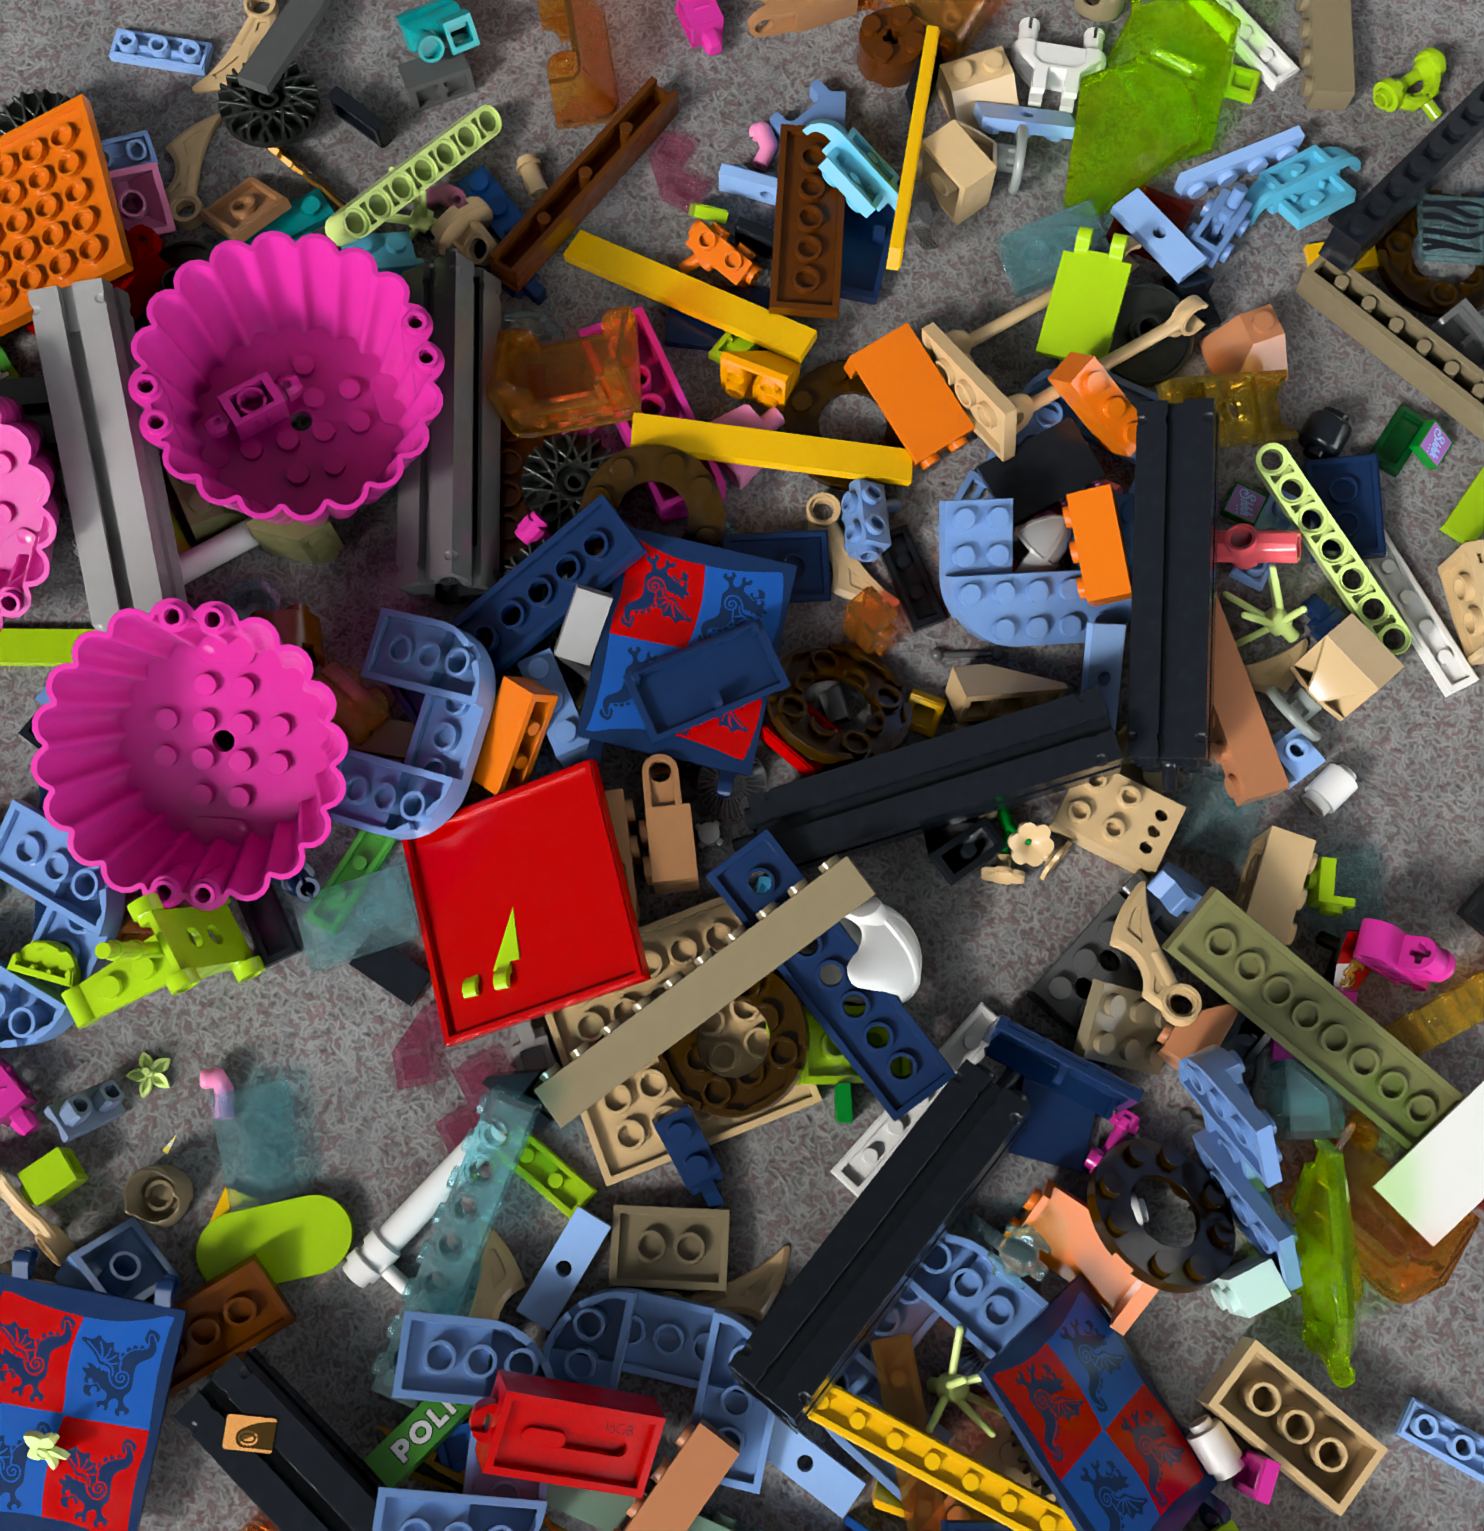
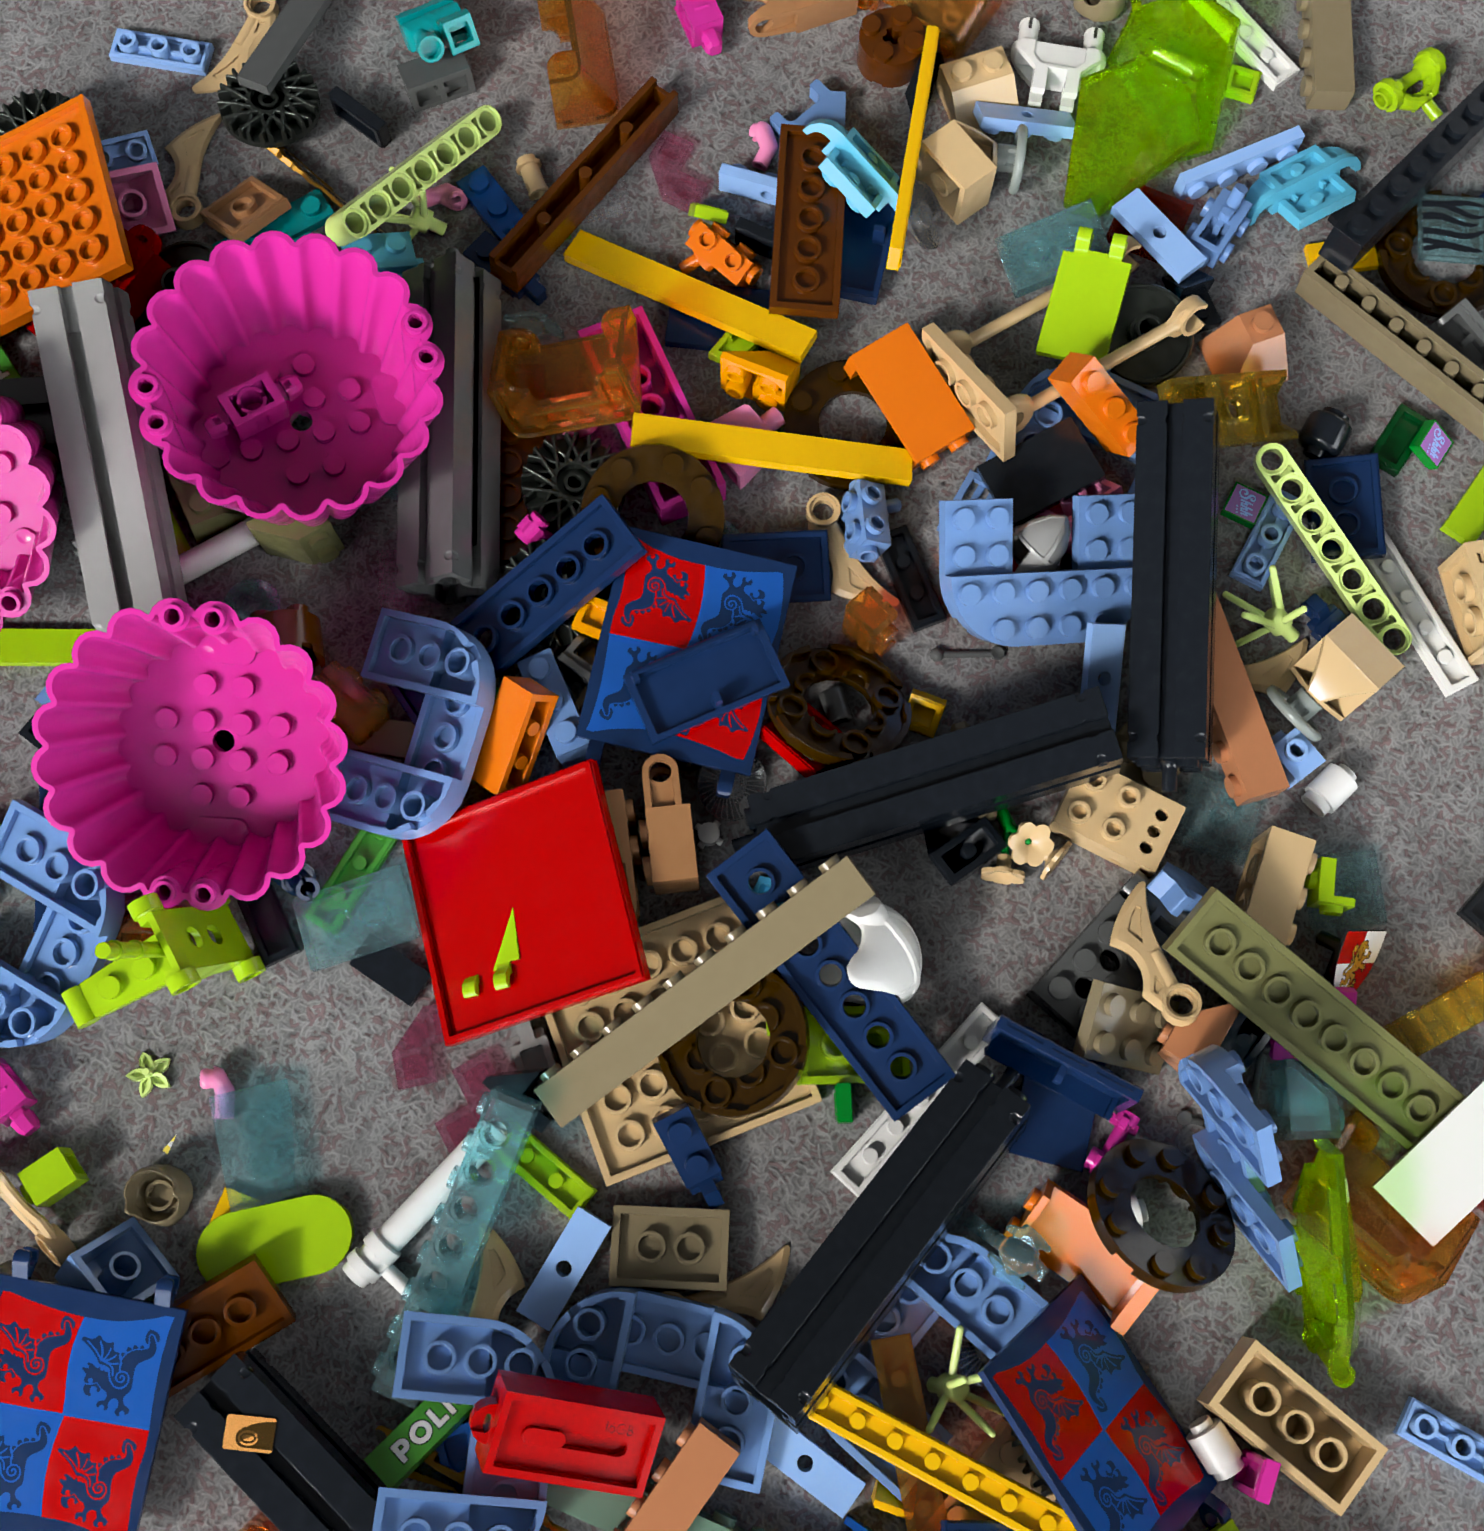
lime tile [7,940,81,987] -> none
yellowish green plant [23,1430,71,1471] -> none
sand blue hips [44,1079,127,1143] -> none
tan tile [431,196,497,266] -> none
light grey tile [554,583,613,666] -> none
tan slope [945,664,1068,723] -> none
orange brick [1062,484,1132,607] -> none
light aqua brick [1211,1256,1291,1318] -> none
coral piece [1217,523,1302,570] -> none
dark pink piece [1353,918,1456,992] -> none

